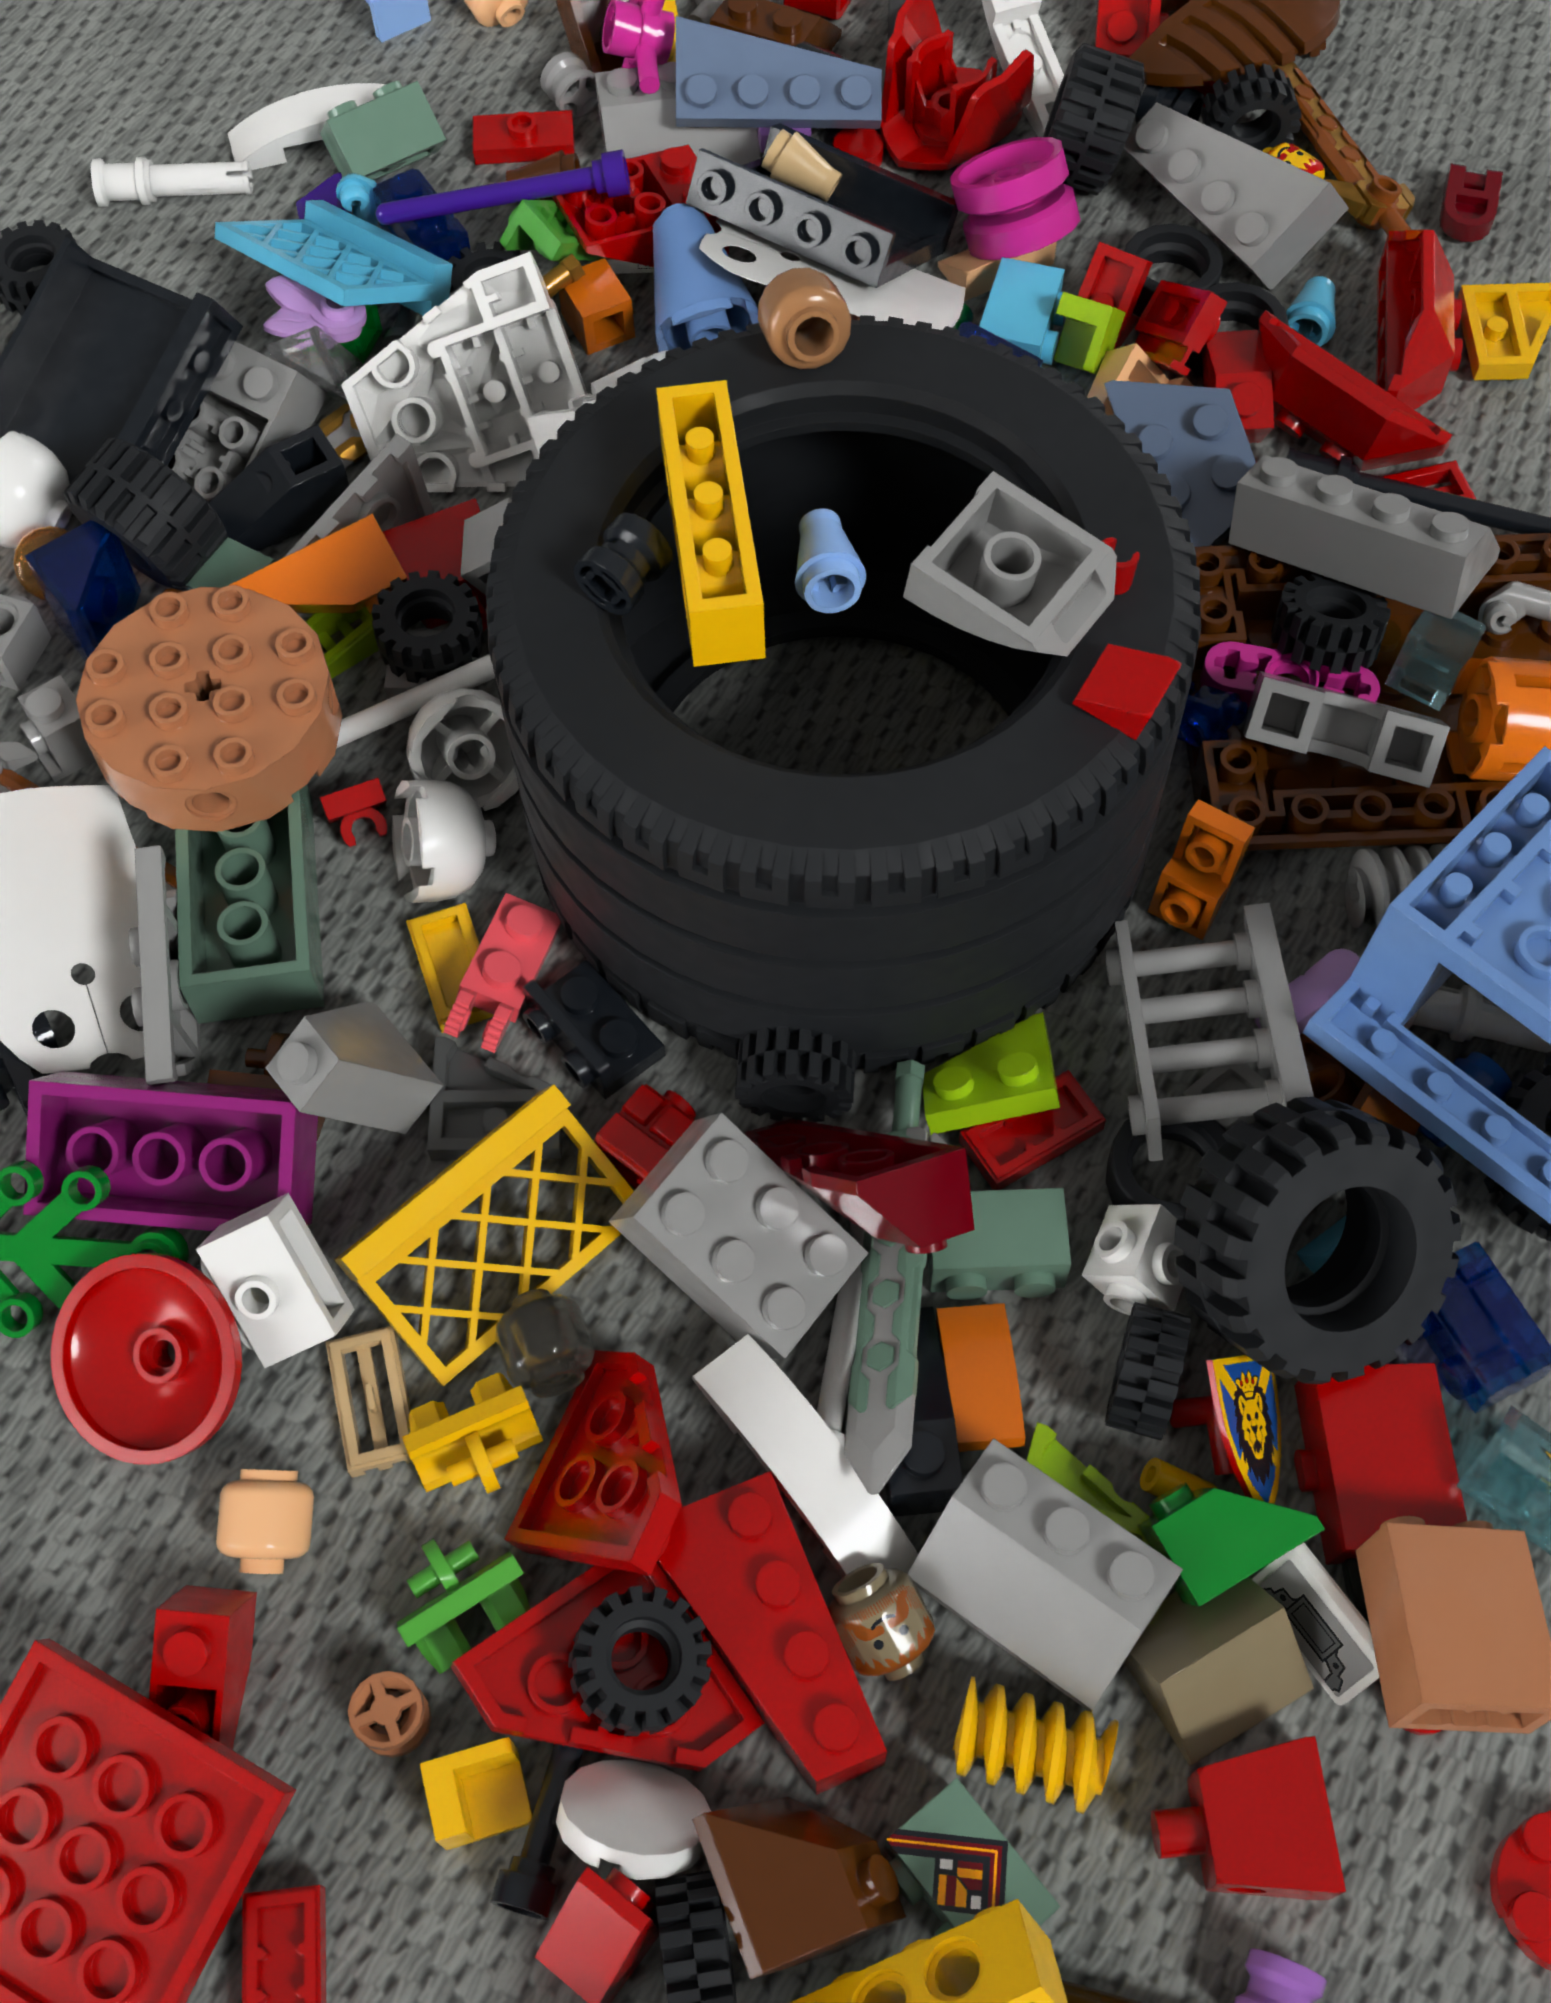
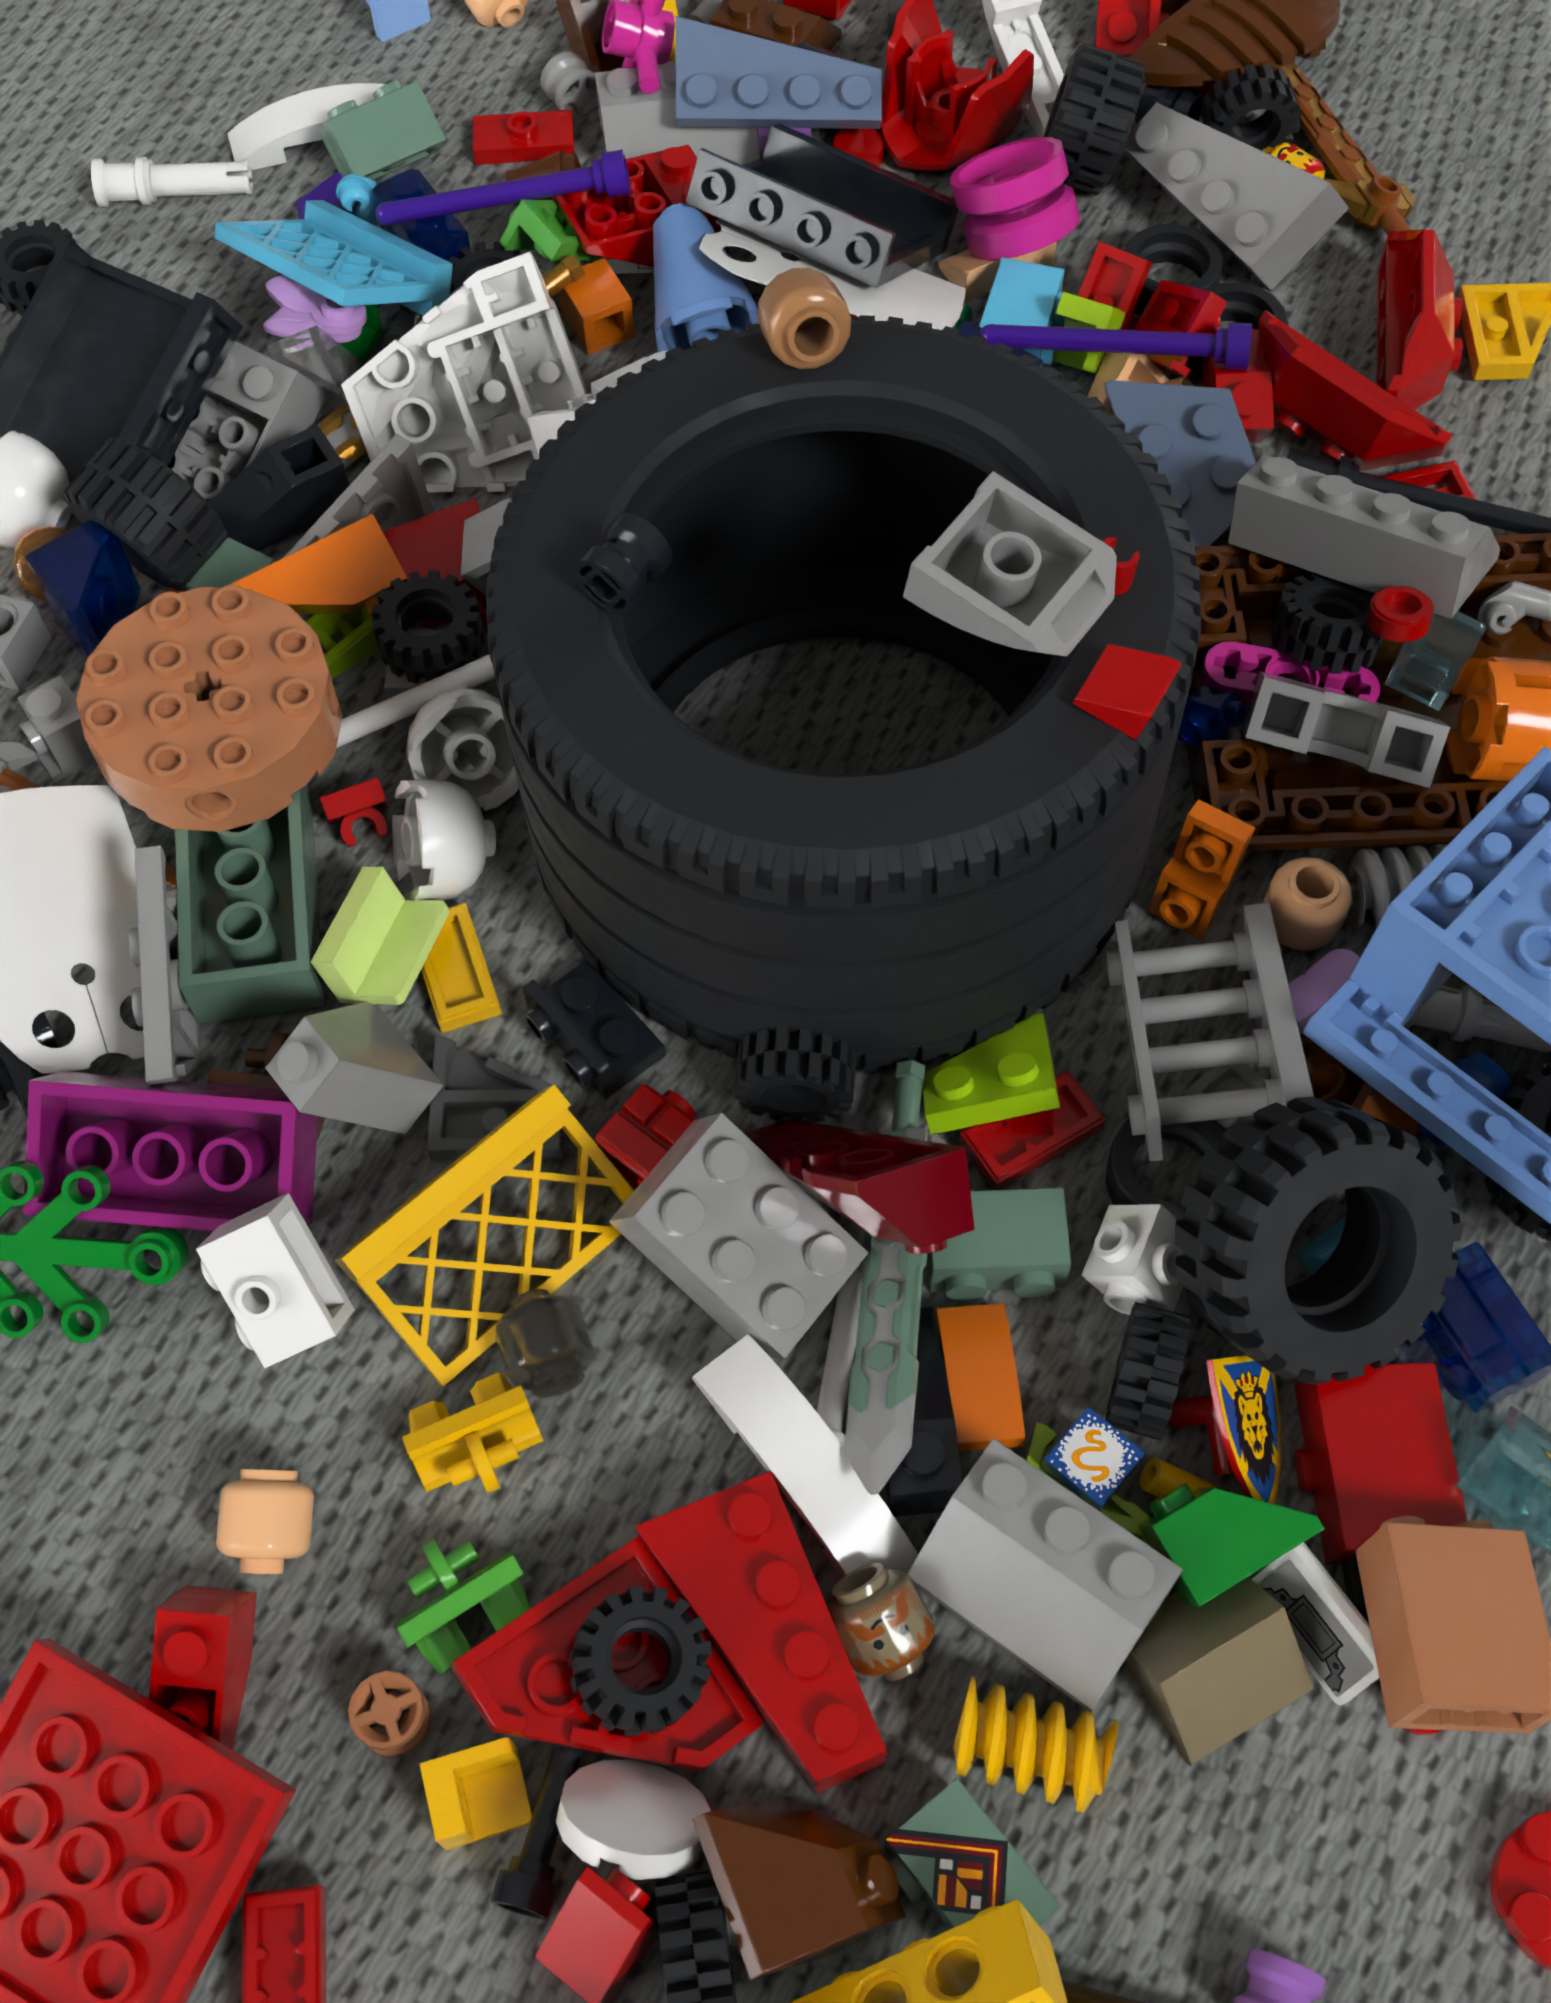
red dish [51,1253,242,1465] -> none
tan tile [325,1325,412,1478] -> none
coral hinge [443,893,561,1053] -> none
red plate [504,1350,682,1575] -> none
yellow brick [656,380,766,667] -> none
tan cone [761,129,842,202] -> none
light blue cone [795,509,866,613] -> none
red torso [1151,1736,1346,1901] -> none
medium azure cone [1286,276,1336,347] -> none
dark red plate [1439,163,1503,242] -> none
none -> yellowish green panel [310,867,450,1005]
none -> dark purple piece [979,323,1252,371]
none -> tile [1042,1407,1145,1511]
none -> light nougat head [1263,857,1352,951]
none -> red tile [1367,586,1434,642]

